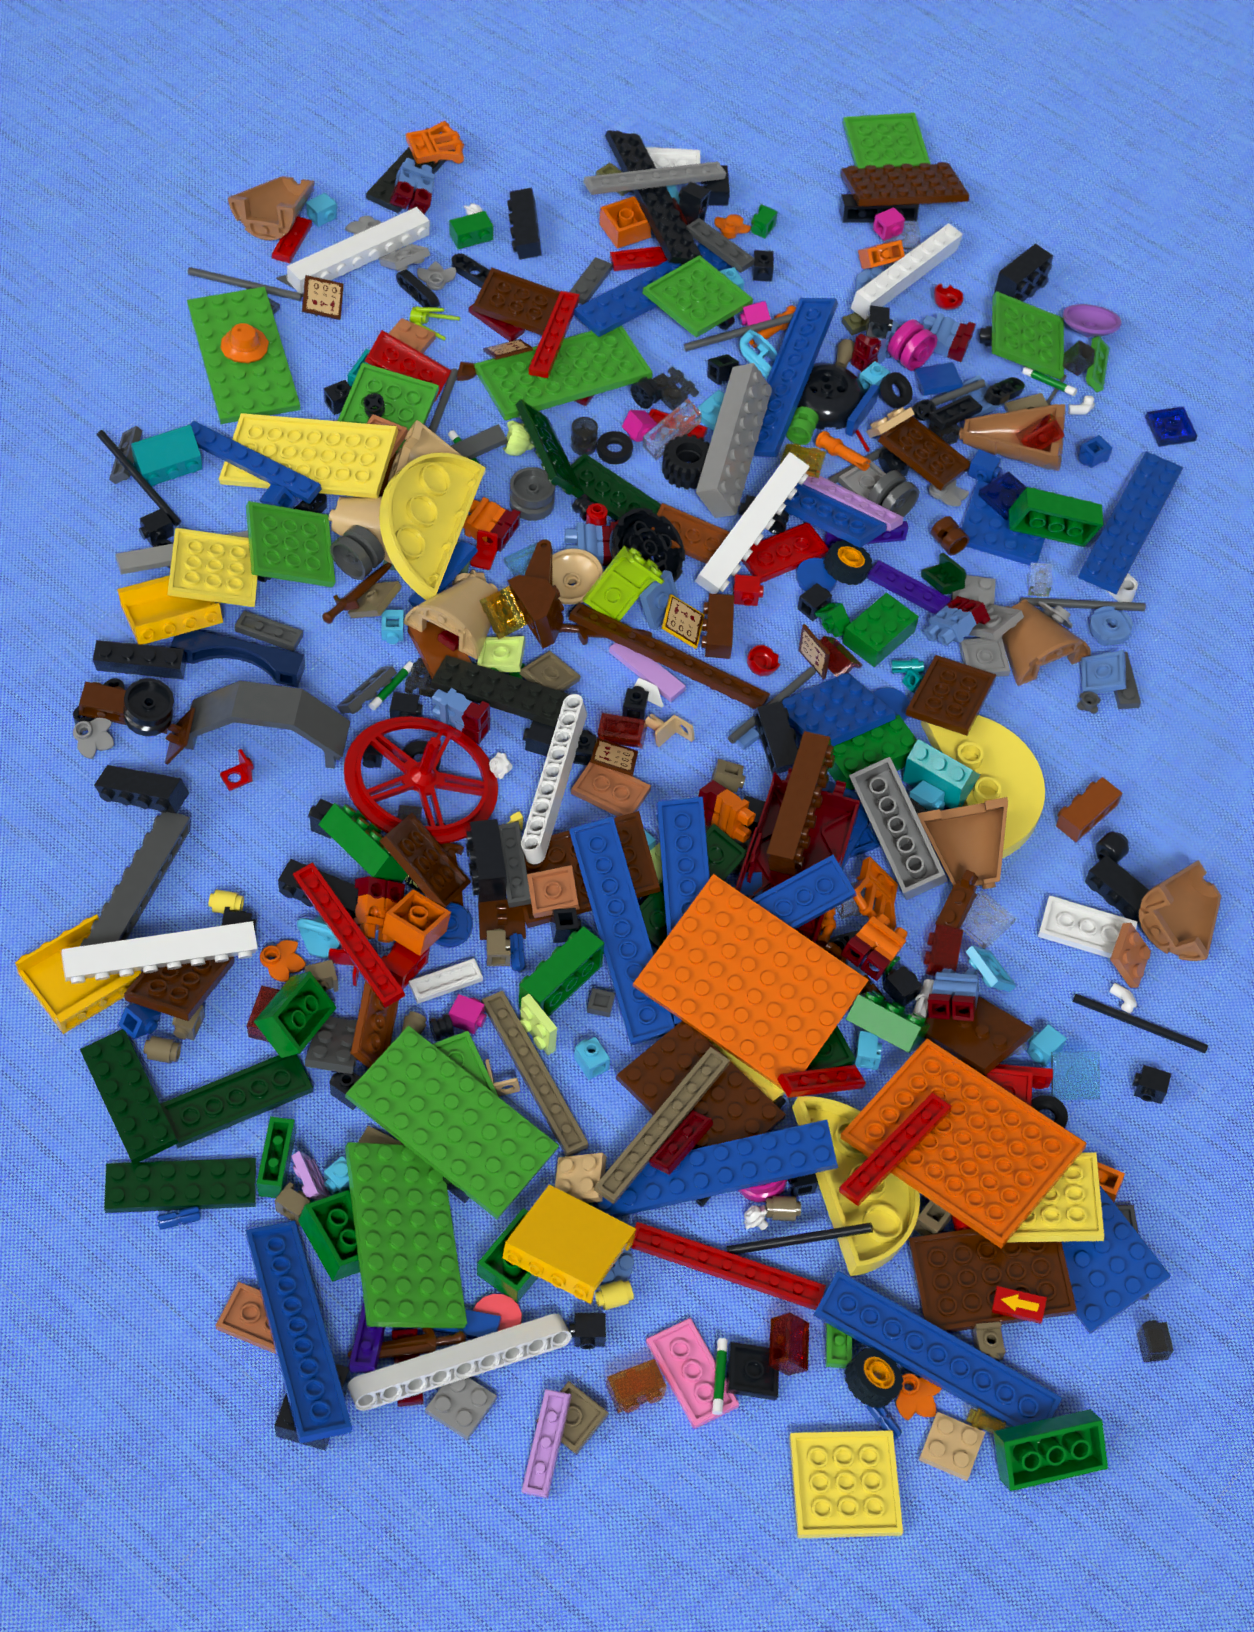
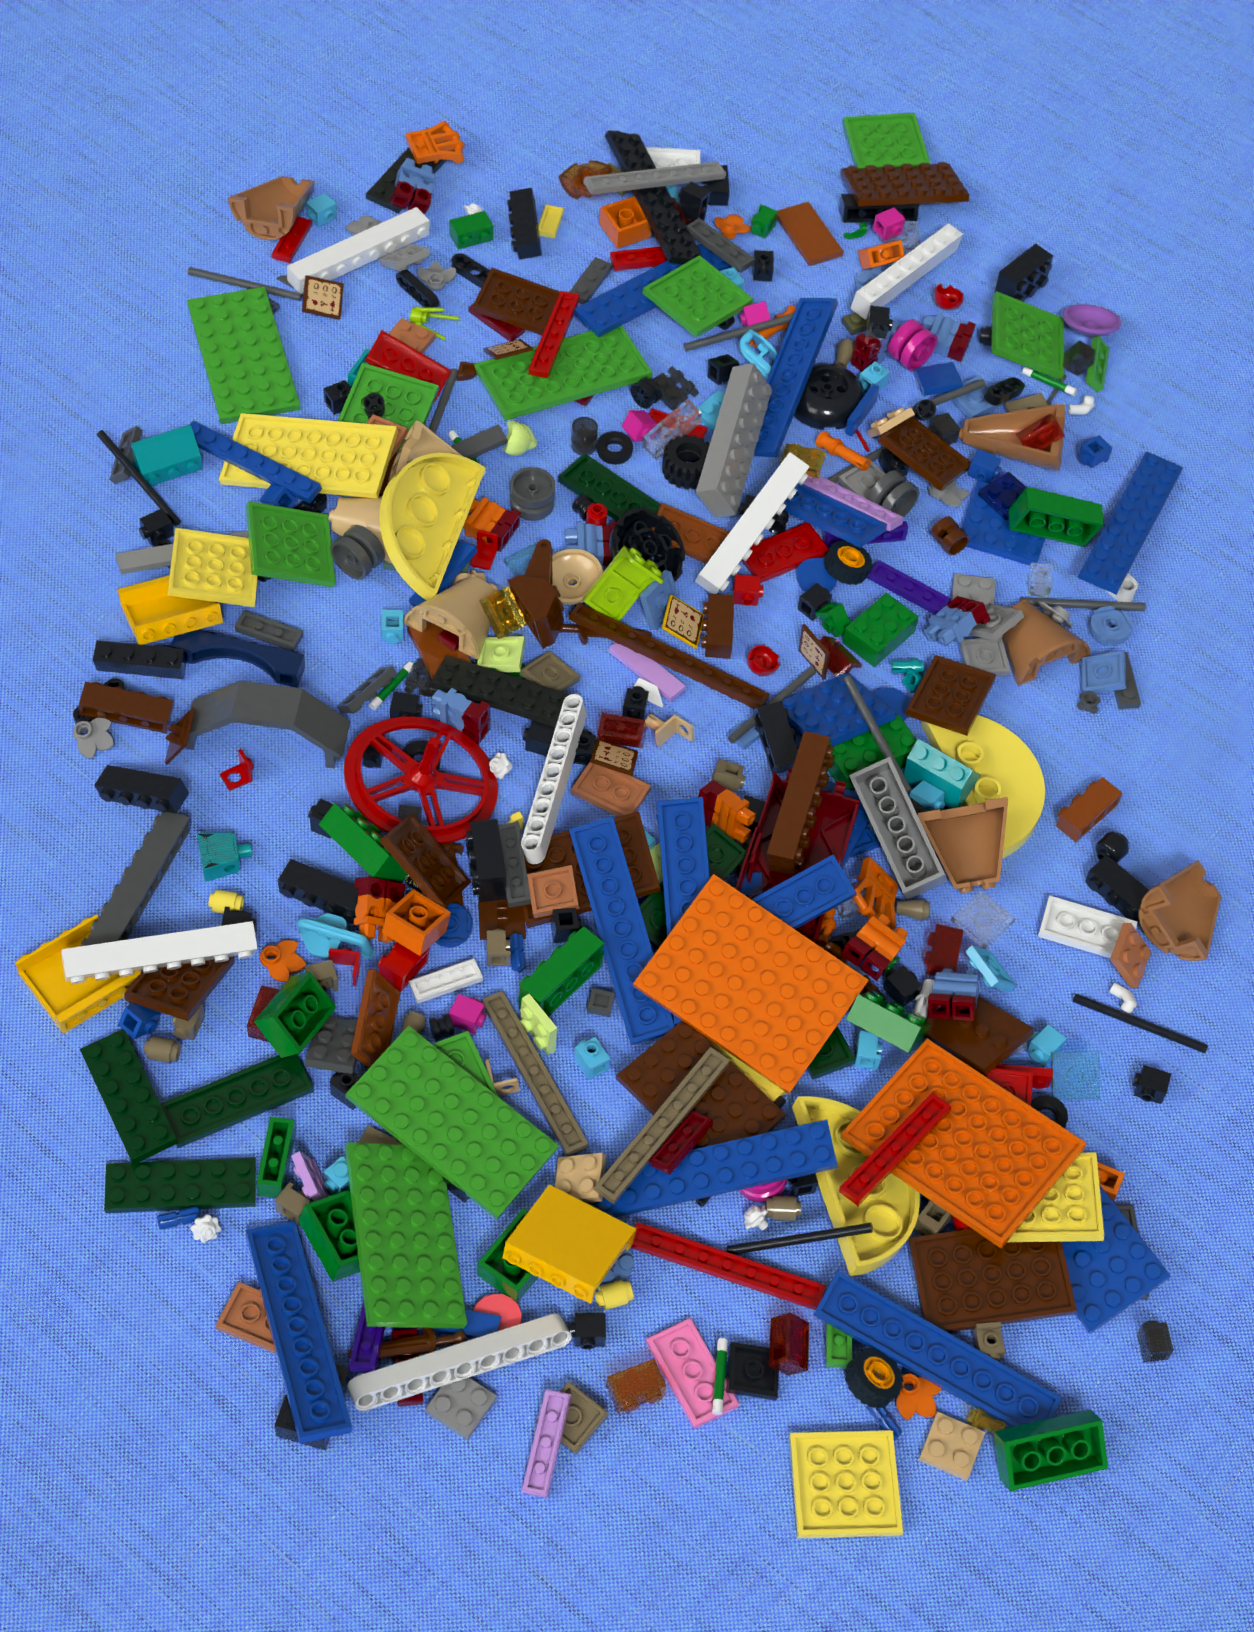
black wheel [123,678,174,736] -> none
orange hat [220,323,269,363] -> none
red plate [293,862,405,1008] -> none
reddish brown sword [322,562,392,624] -> none
dark tan plate [348,581,402,618] -> none
dark green plate [516,400,584,498] -> none
red tile [777,1065,866,1098] -> none
bright green wheel [786,407,819,445] -> none
black tyre [880,372,913,408] -> none
dark green bracket [921,553,966,595] -> none
black tile [928,395,983,431] -> none
reddish brown hinge [935,870,978,934] -> none
red tile [992,1286,1047,1324] -> none
clear blue plate [1145,406,1197,447] -> none
none -> white plant [190,1214,221,1243]
none -> teal torso [197,833,252,882]
none -> light yellow tile [538,204,564,238]
none -> clear orange brick [559,160,612,200]
none -> dark orange tile [777,201,844,266]
none -> green piece [843,222,868,239]
none -> dark grey piece [843,675,912,793]
none -> dark tan cone [897,899,930,922]

